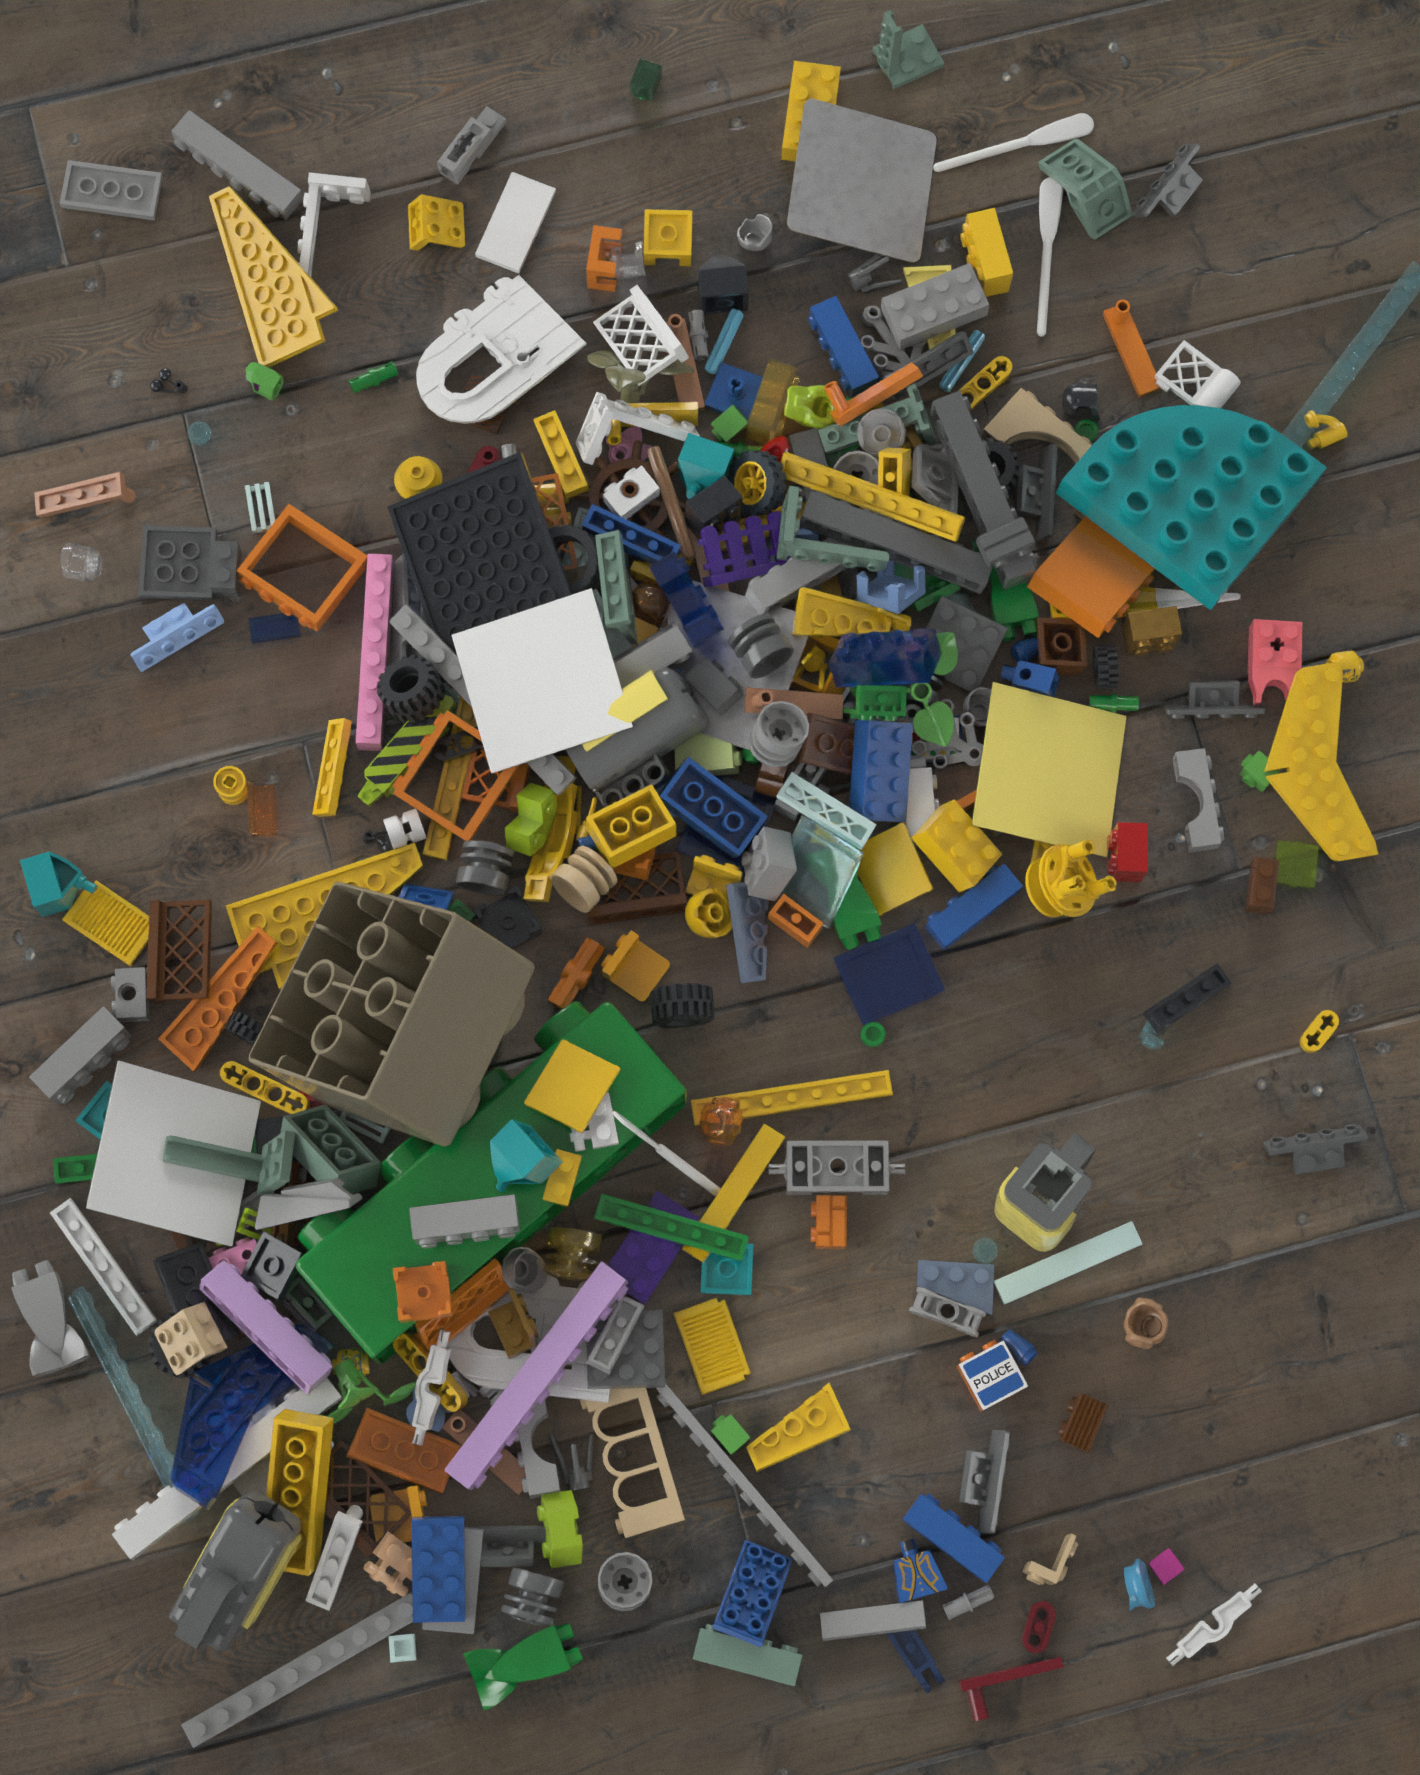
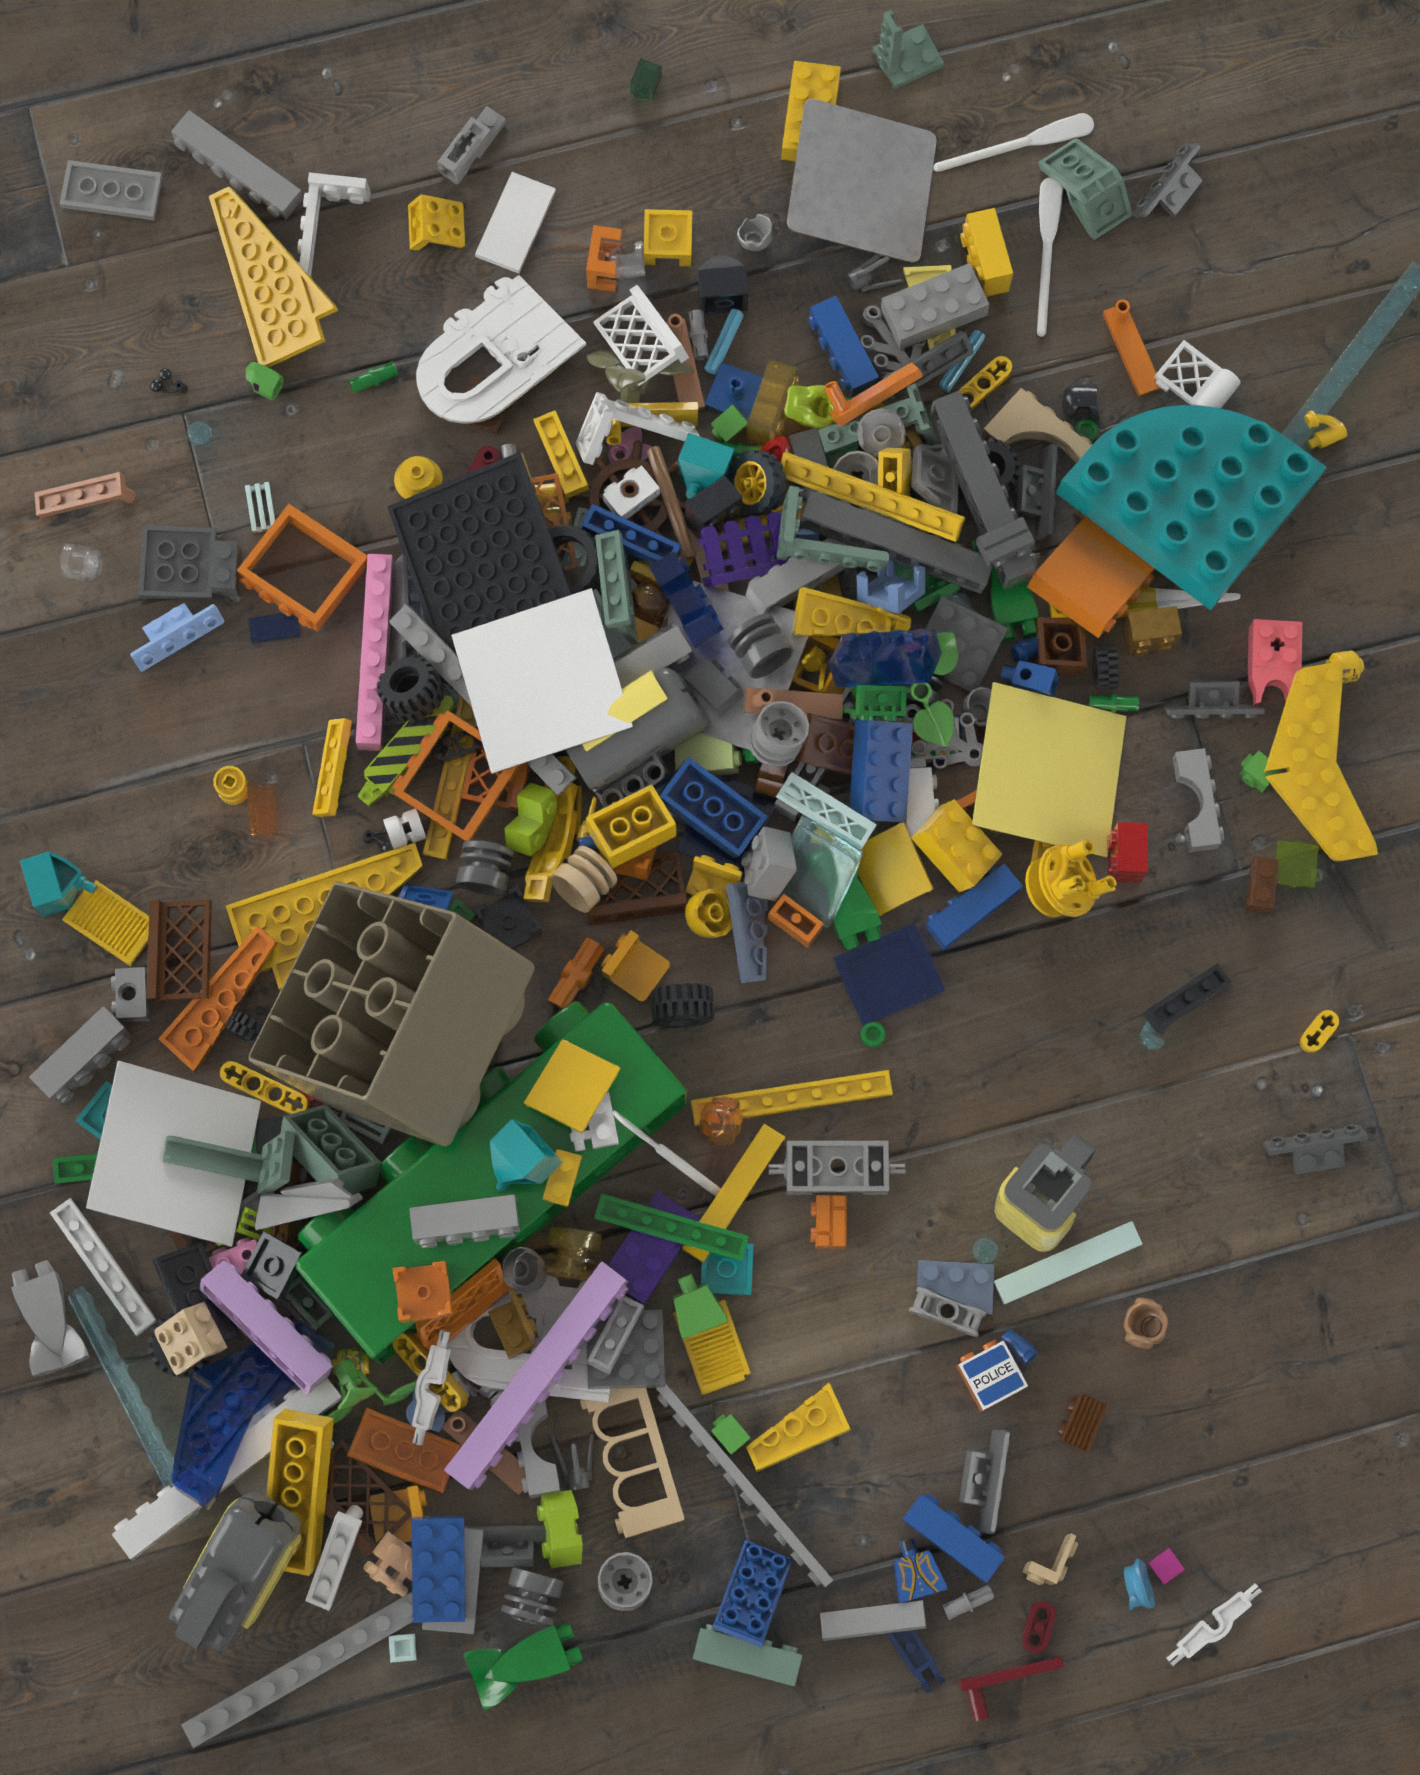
none -> bright green torso [673,1273,728,1339]

